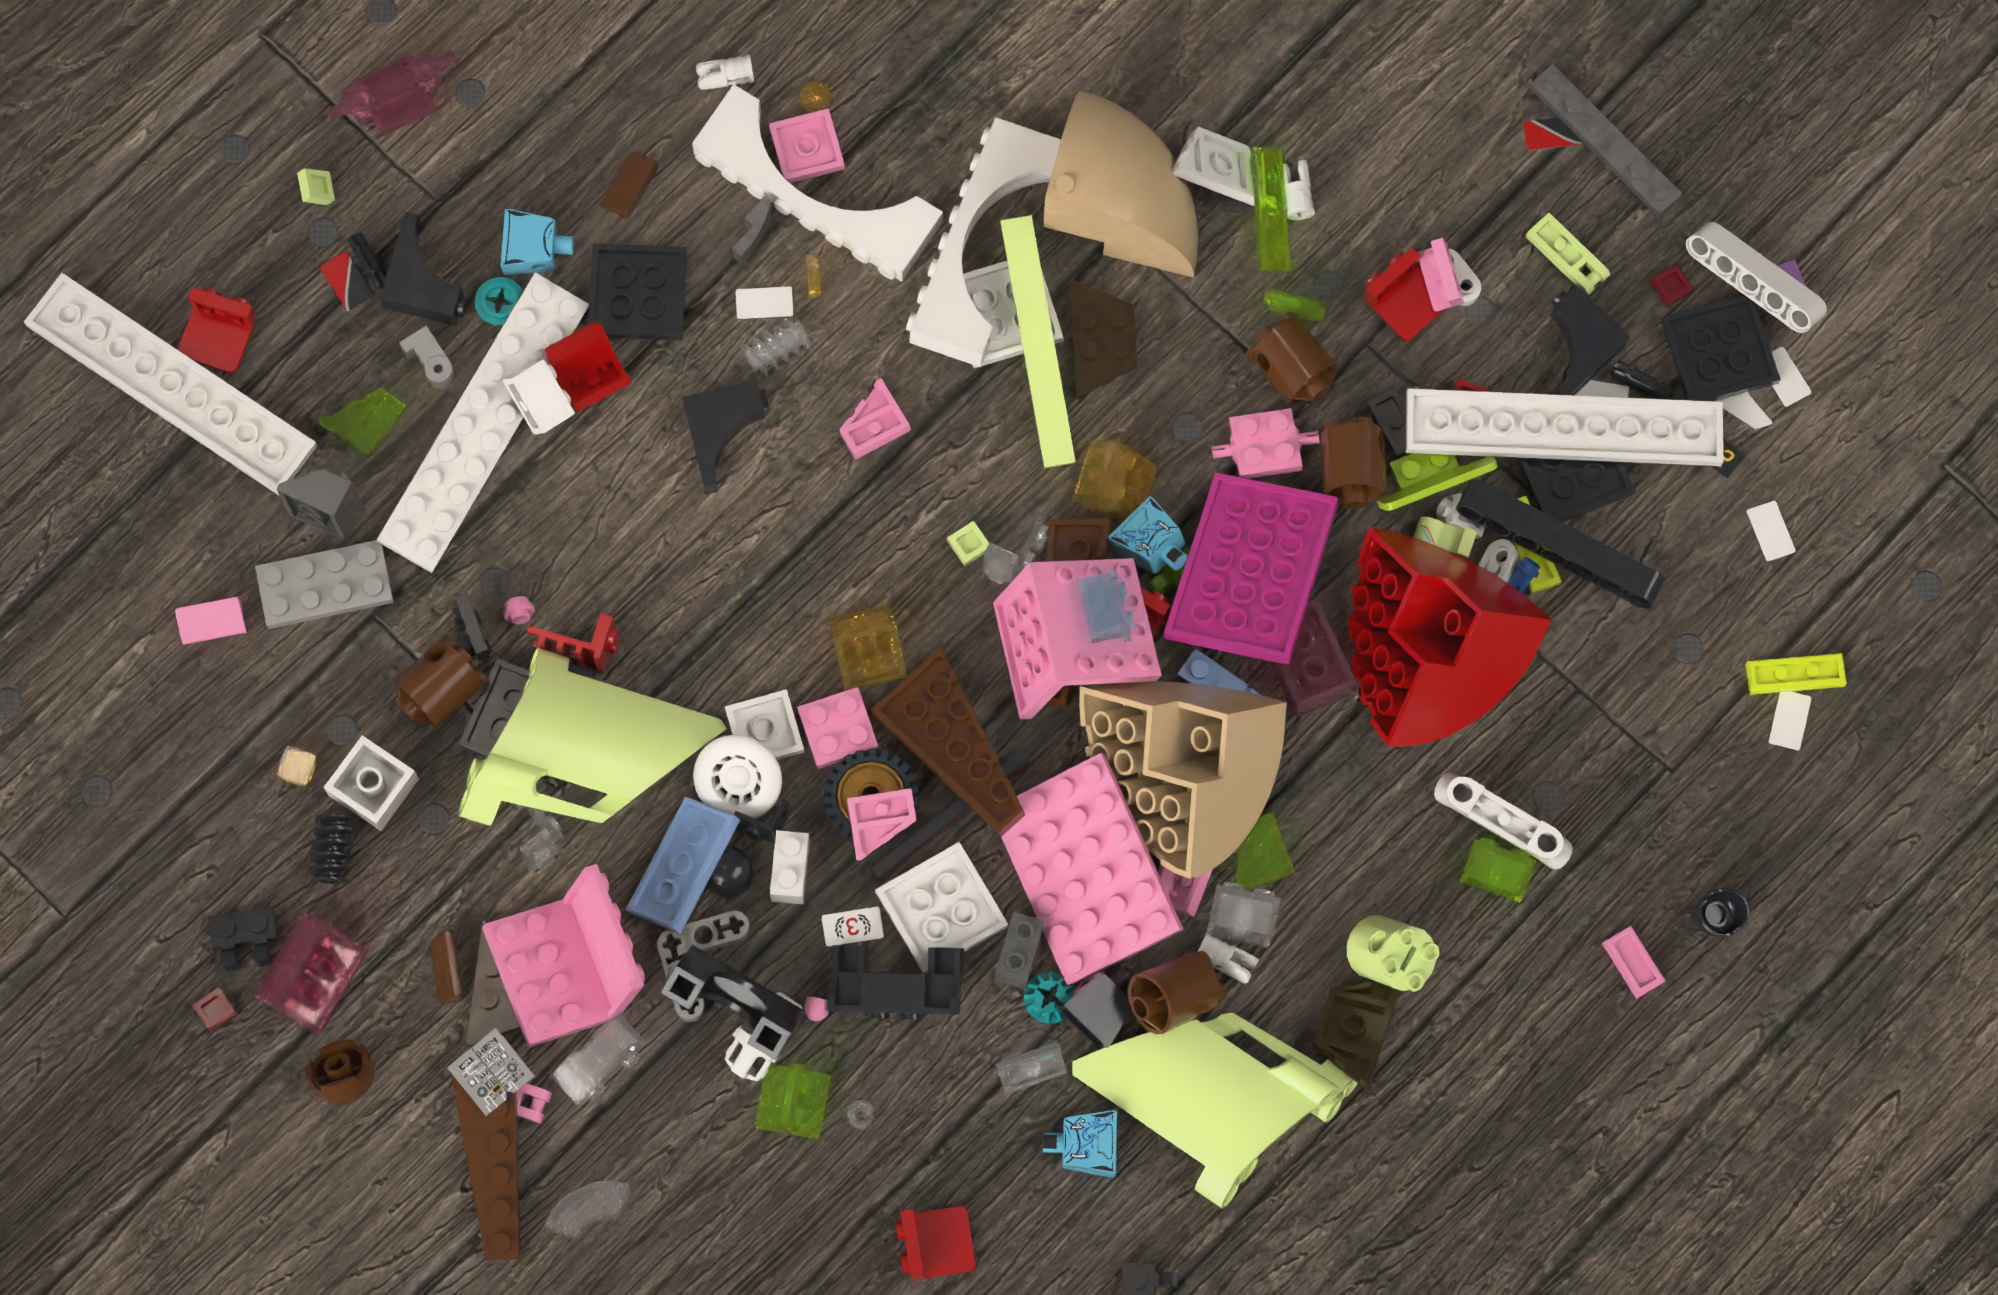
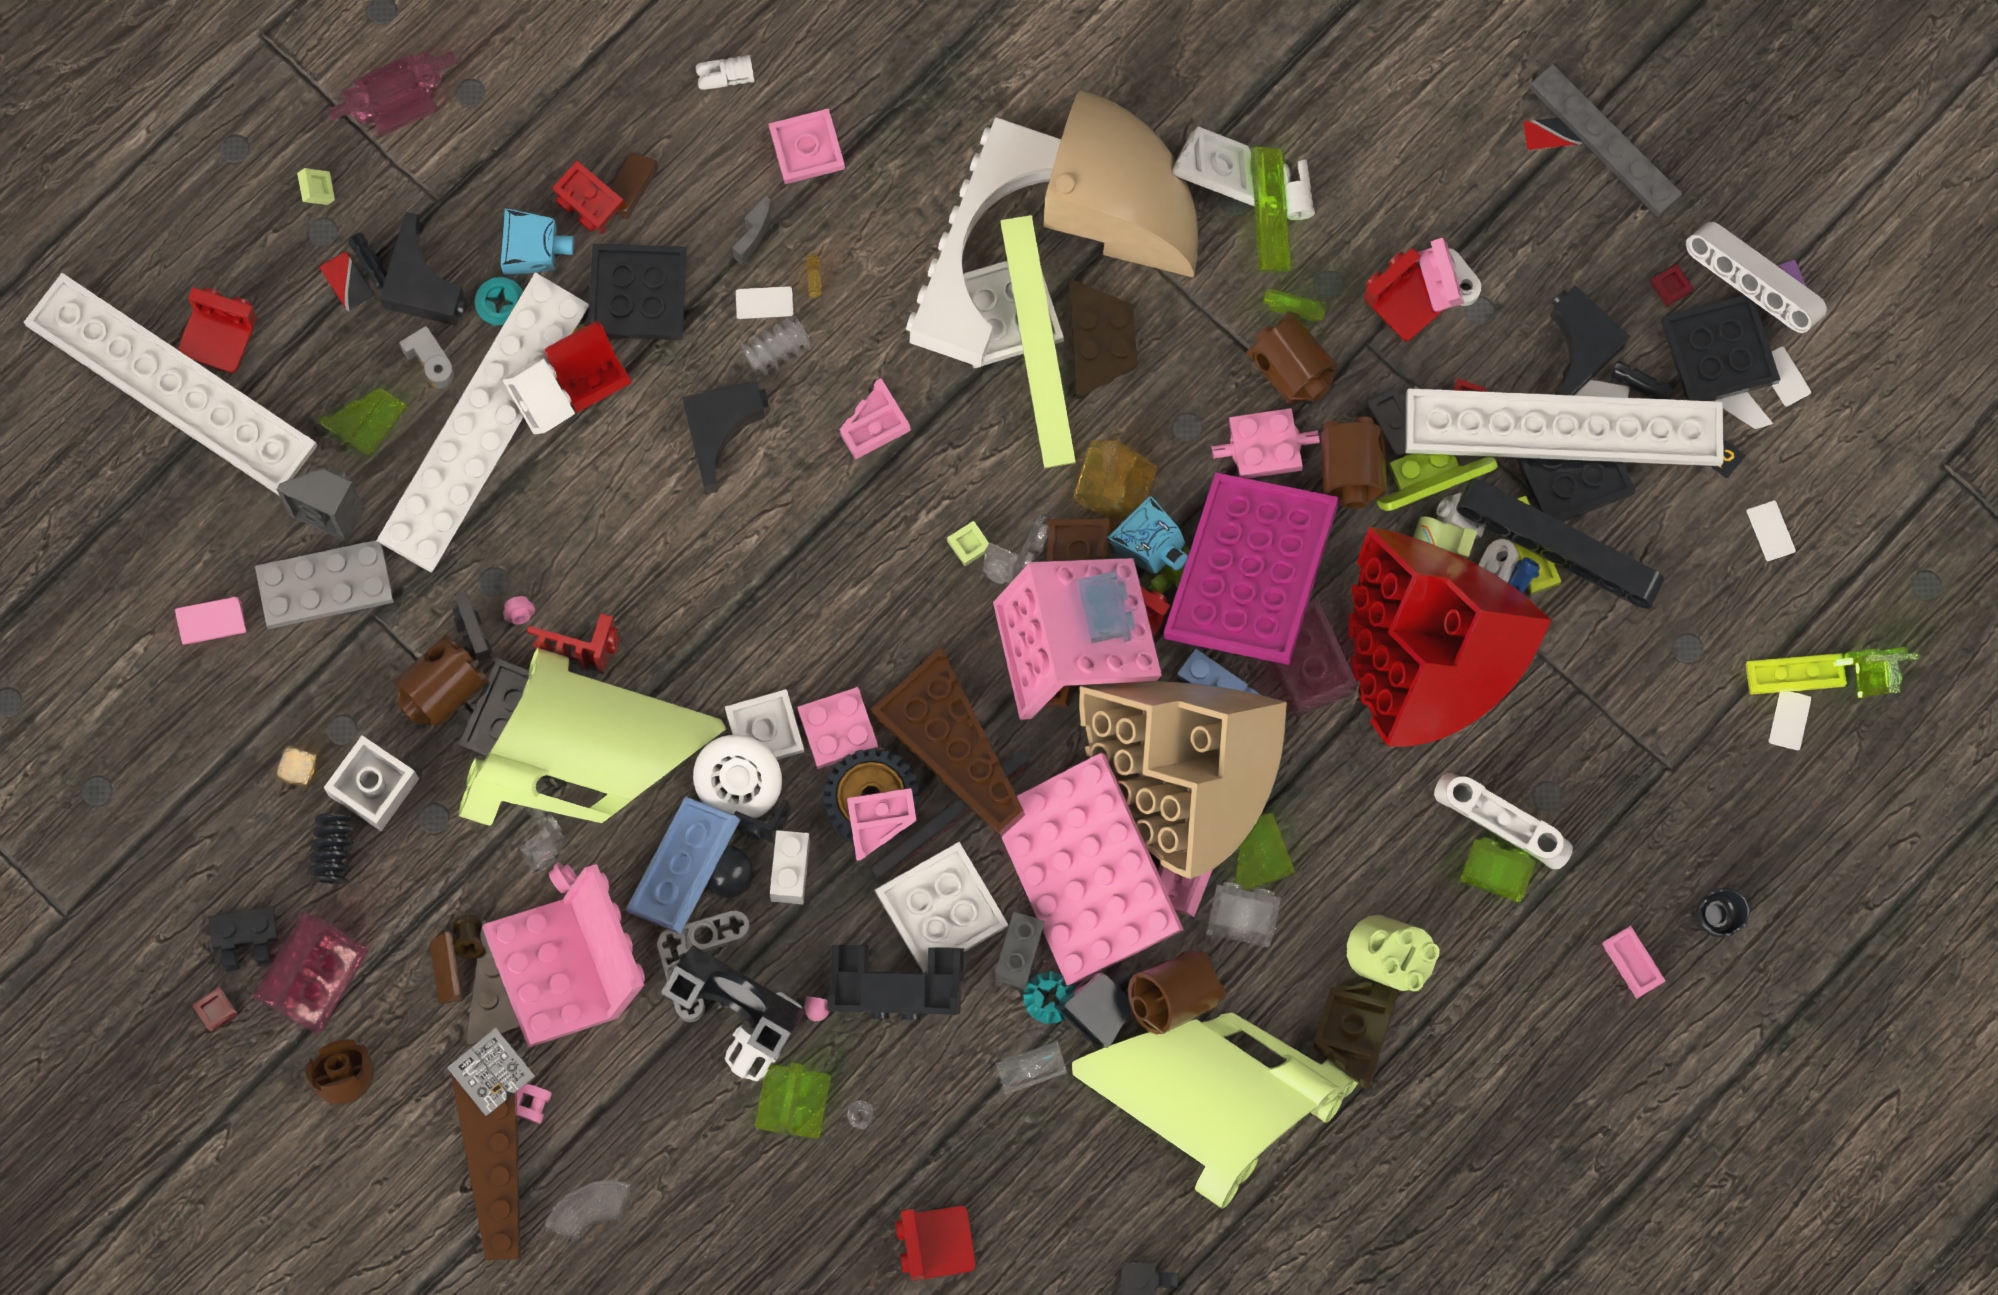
clear brick [551,1014,646,1105] -> none
white arch [692,84,943,282] -> none
clear yellow tile [800,82,831,113] -> none
white sticker [822,907,884,947] -> none
clear yellow slope [828,605,907,691] -> none
medium azure torso [1043,1110,1117,1178] -> none
white hinge [1198,933,1258,984] -> none
yellowish green plate [1526,213,1610,296] -> none
none -> dark brown bush [452,915,483,959]
none -> bright pink plate [549,862,577,894]
none -> red bracket [552,161,625,235]
none -> clear neon green bracket [1833,647,1920,698]

